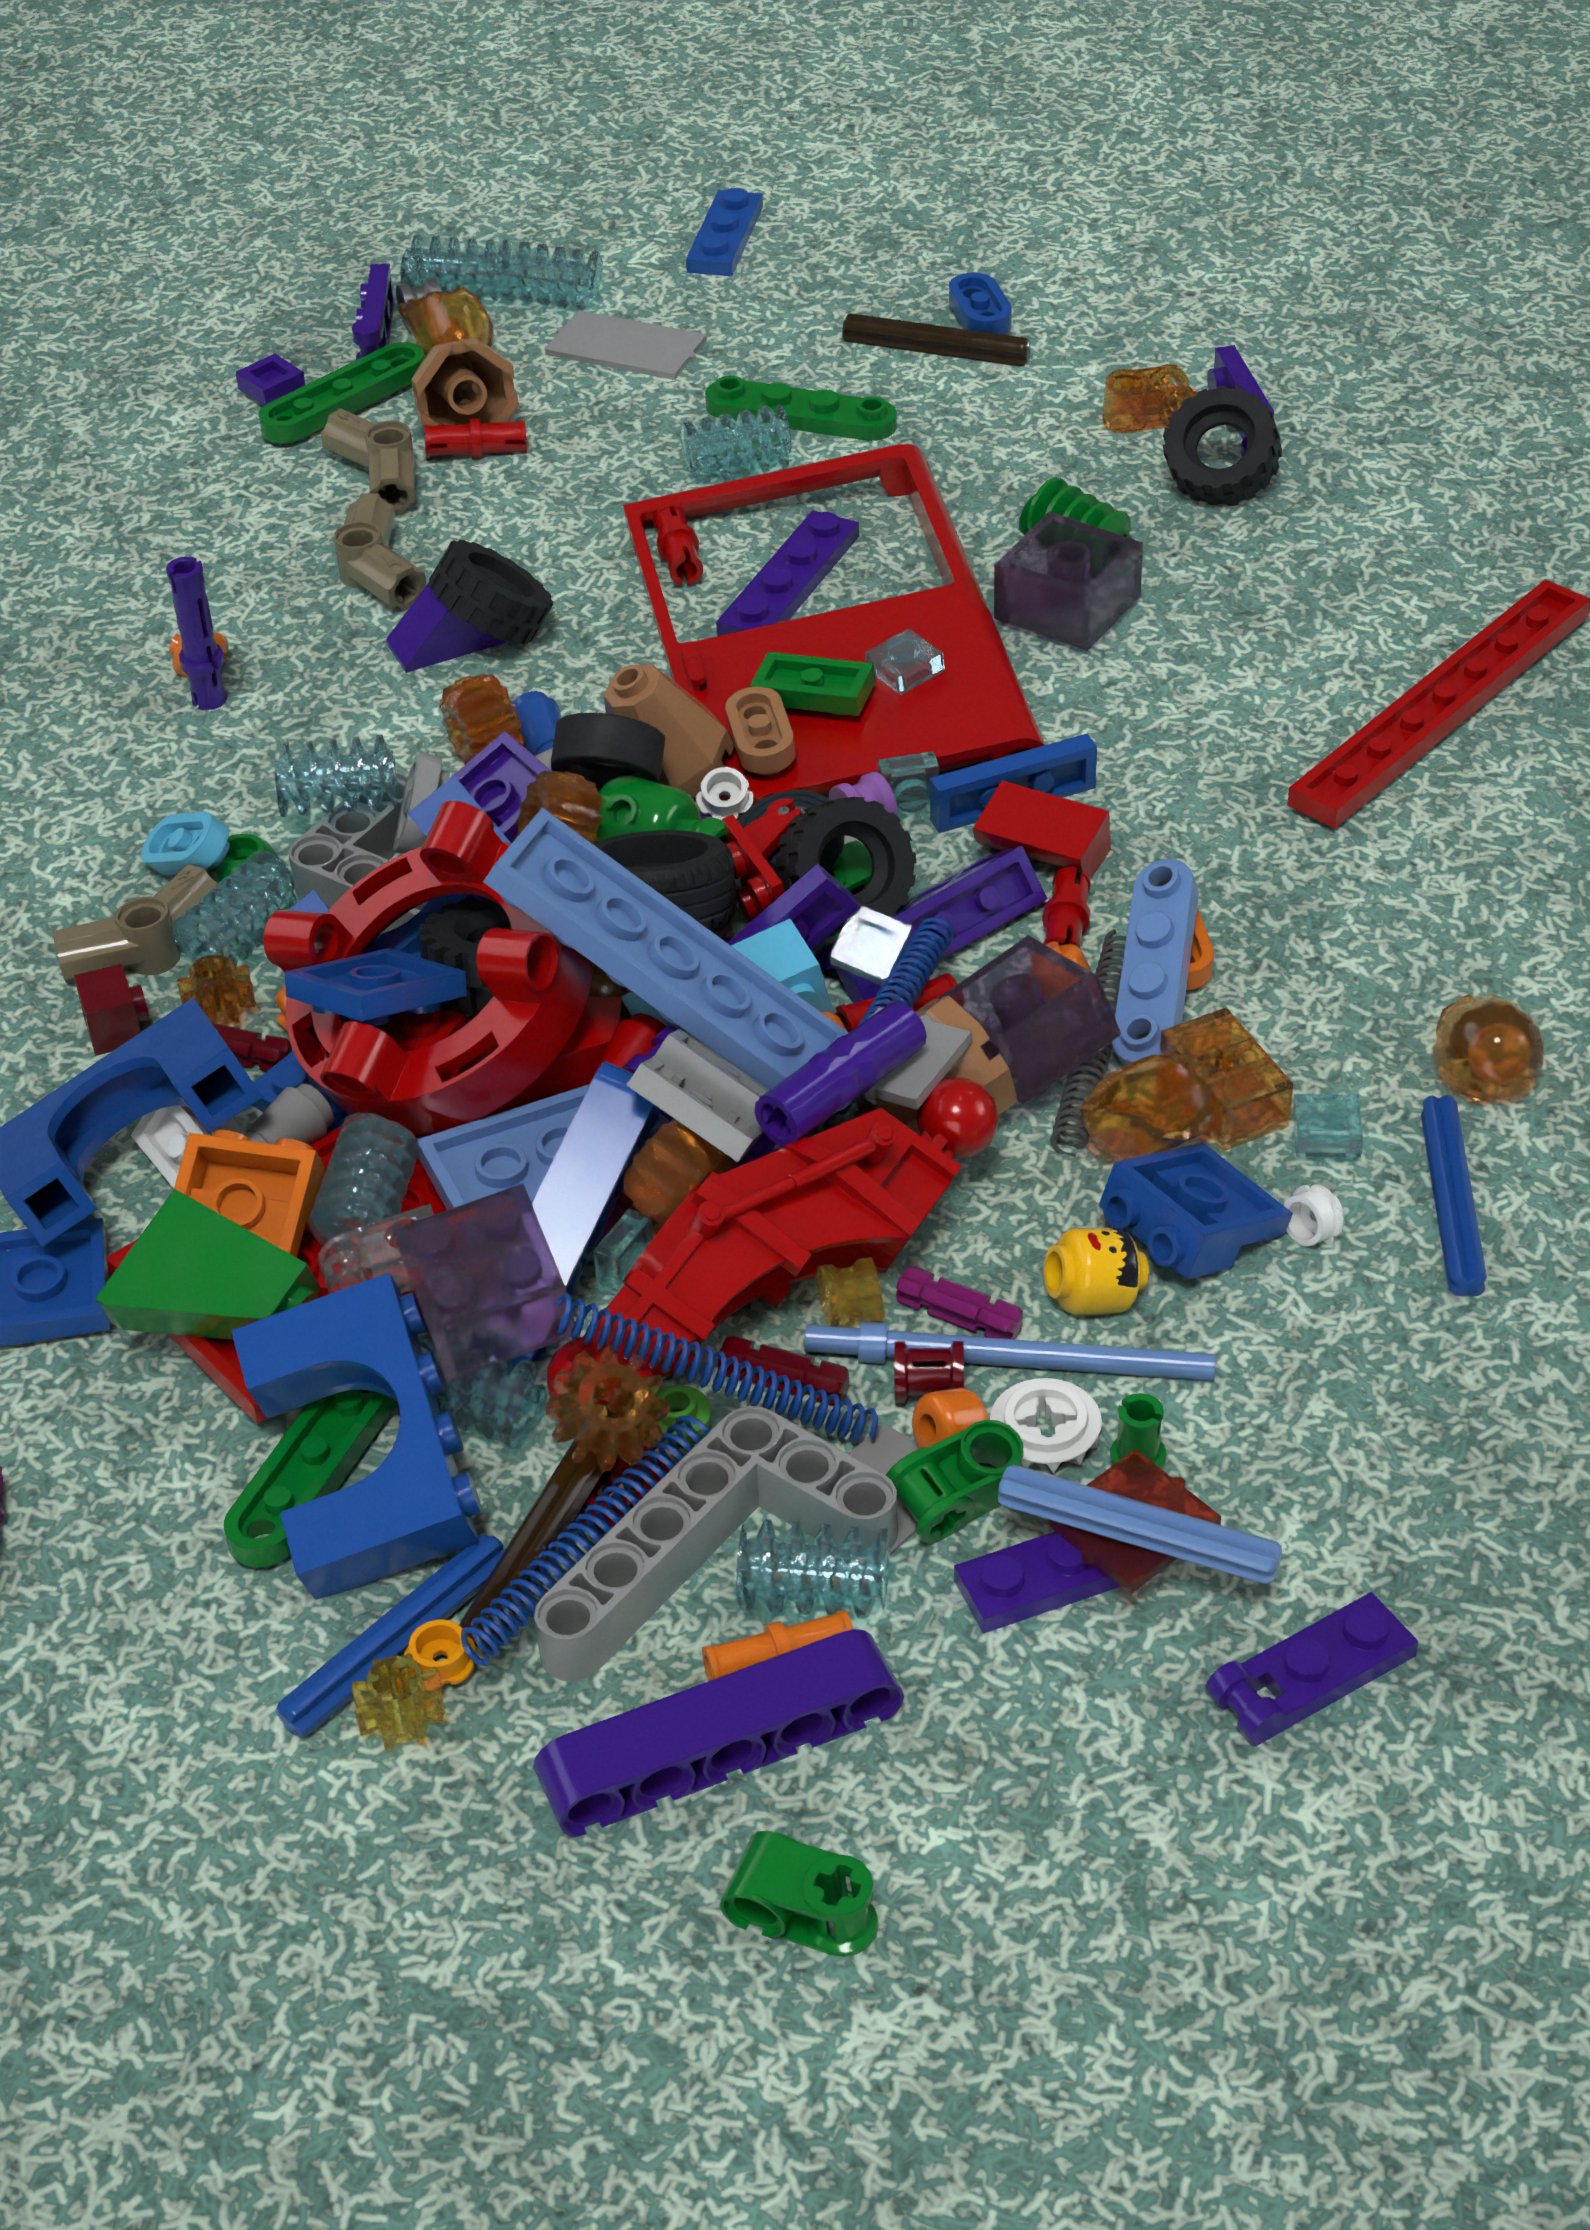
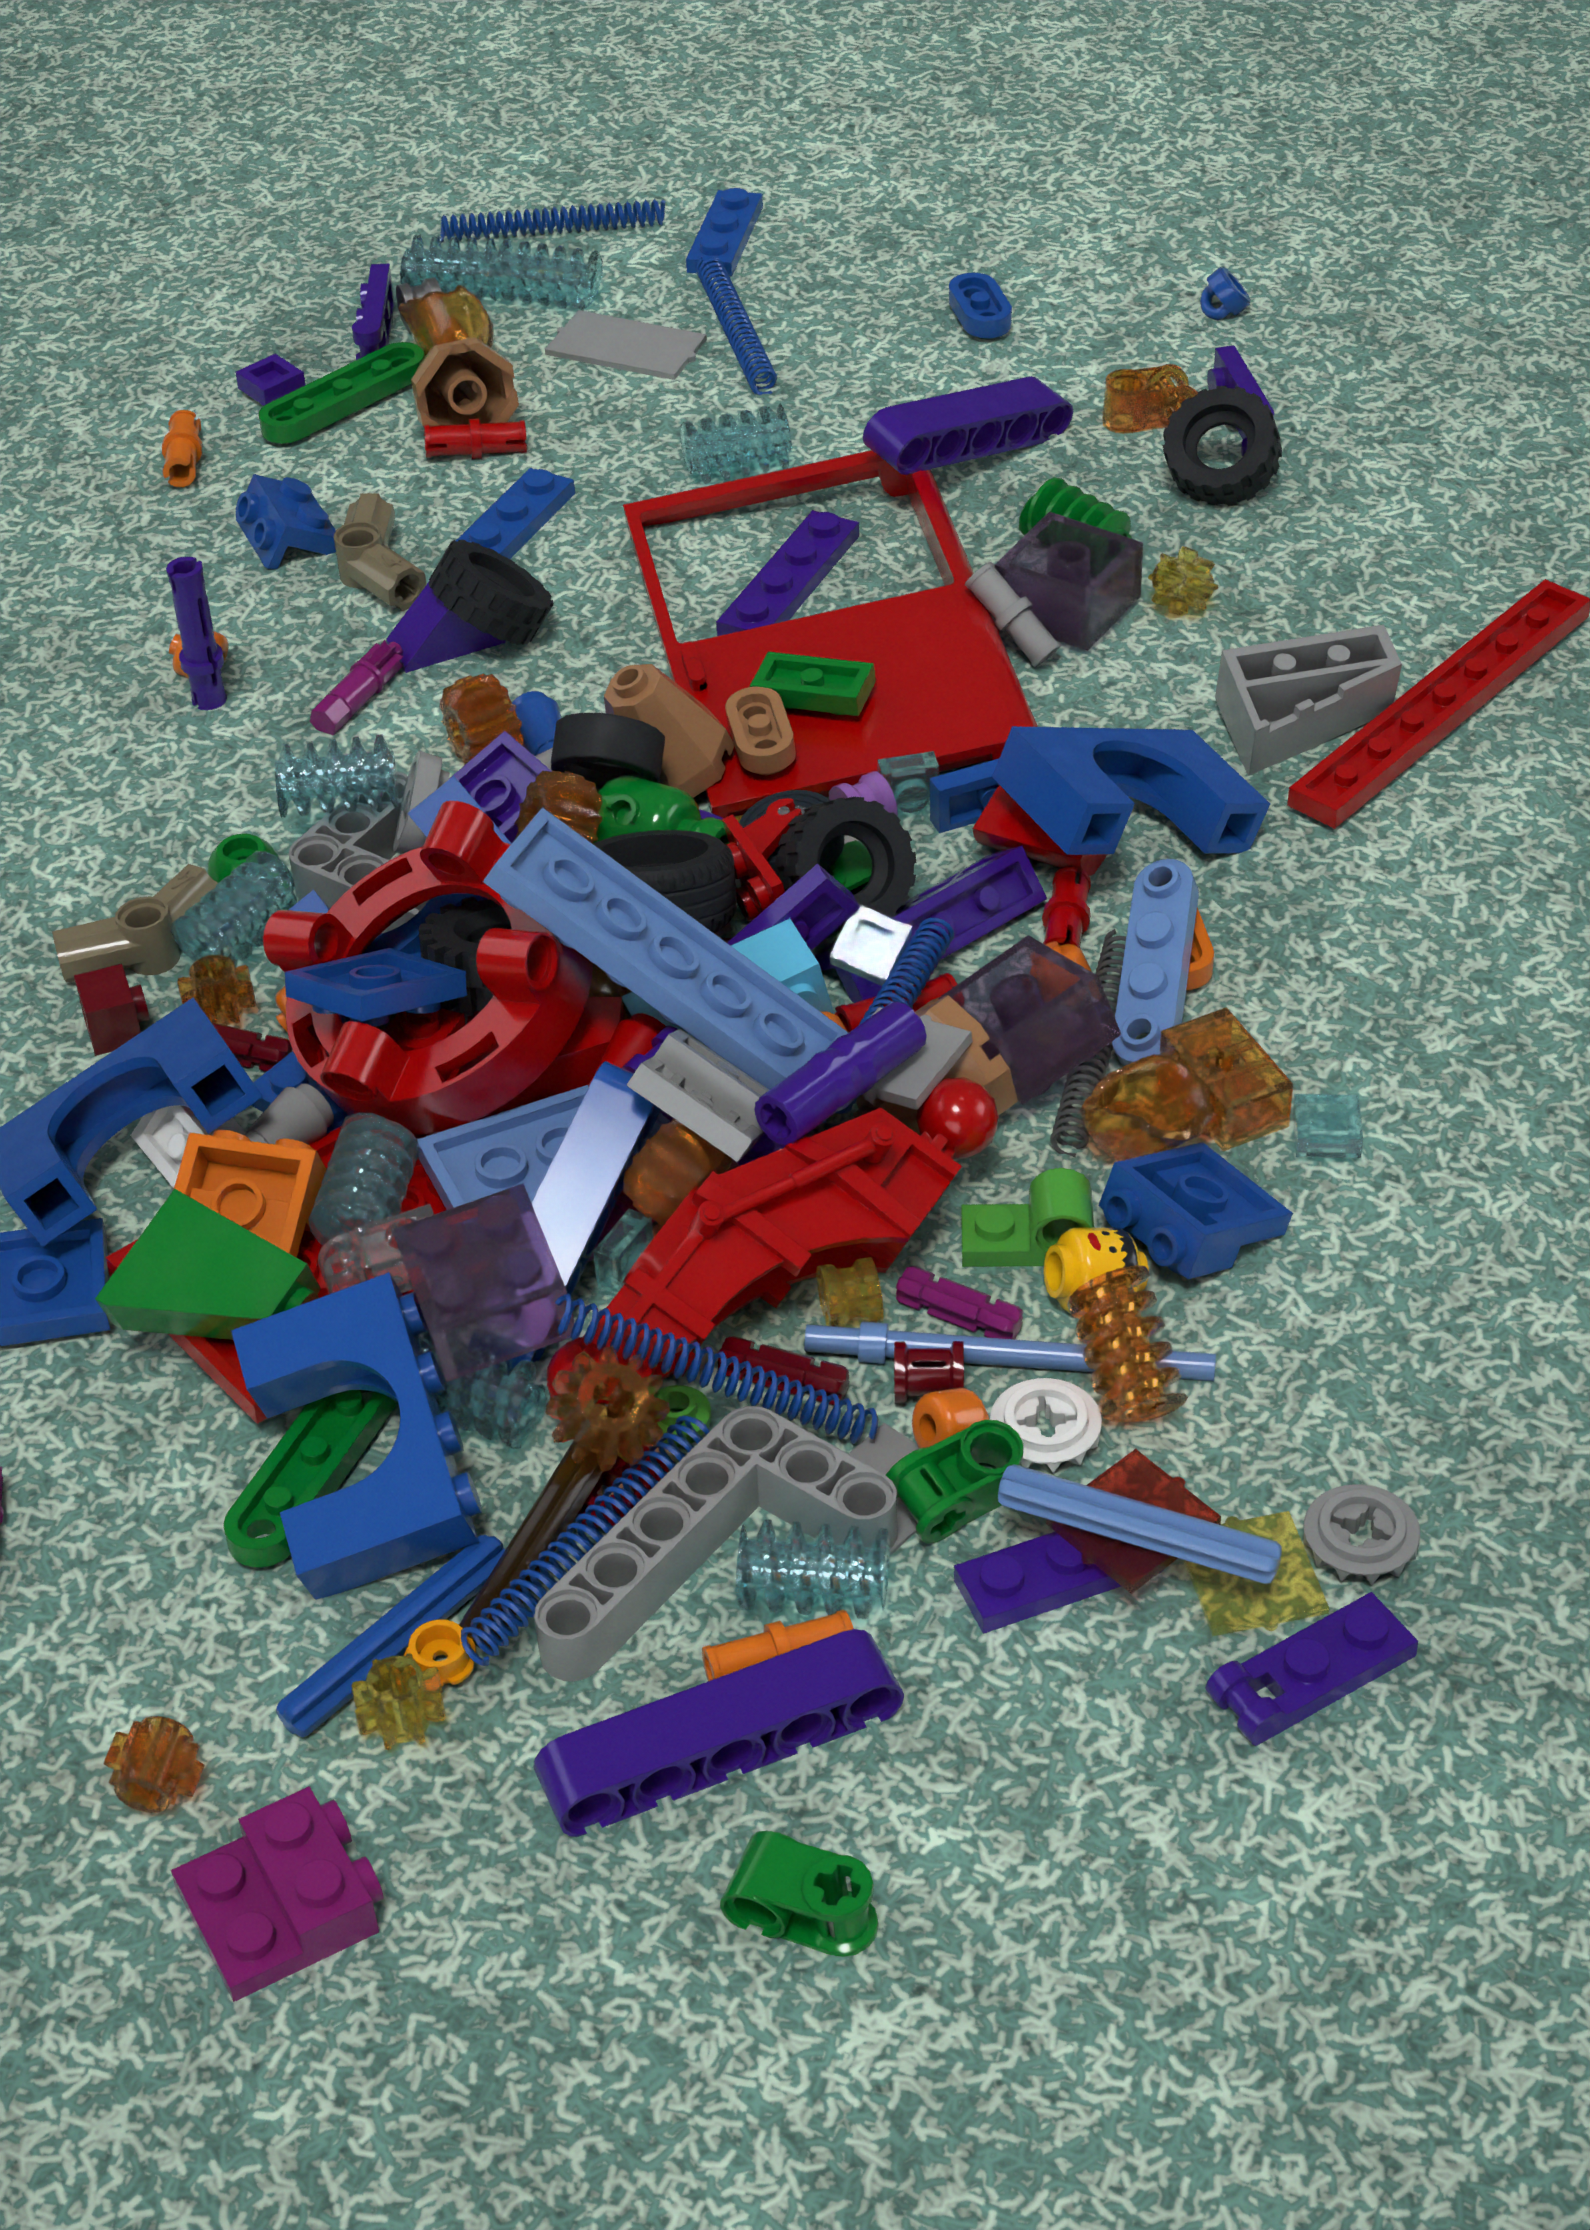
medium azure plate [141,811,229,875] -> none
dark tan piece [321,408,416,515] -> none
red pin [653,504,703,585] -> none
white plate [696,767,754,820] -> none
green plate [705,376,897,441] -> none
dark brown axle [842,313,1031,366] -> none
clear light blue plate [865,629,945,695] -> none
green pin [1110,1393,1167,1479] -> none
white plate [1284,1184,1344,1246] -> none
blue axle [1421,1095,1487,1296] -> none
clear orange hair [1432,994,1544,1102] -> none
none -> clear orange gear [103,1716,205,1813]
none -> orange pin [162,410,203,487]
none -> magenta plate [171,1786,384,2002]
none -> blue bracket [236,474,336,569]
none -> magenta piece [310,640,404,735]
none -> blue piece [439,199,665,243]
none -> blue plate [456,468,575,559]
none -> blue piece [696,257,777,395]
none -> dark purple beam [863,376,1074,475]
none -> bright green plate [961,1168,1094,1267]
none -> light grey pin [965,562,1062,668]
none -> blue arch [992,726,1270,855]
none -> clear orange piece [1067,1265,1188,1422]
none -> clear yellow gear [1148,546,1218,616]
none -> clear yellow piece [1184,1511,1329,1637]
none -> blue tile [1200,267,1250,320]
none -> light grey wedge [1215,625,1402,776]
none -> light grey gear [1303,1484,1420,1586]

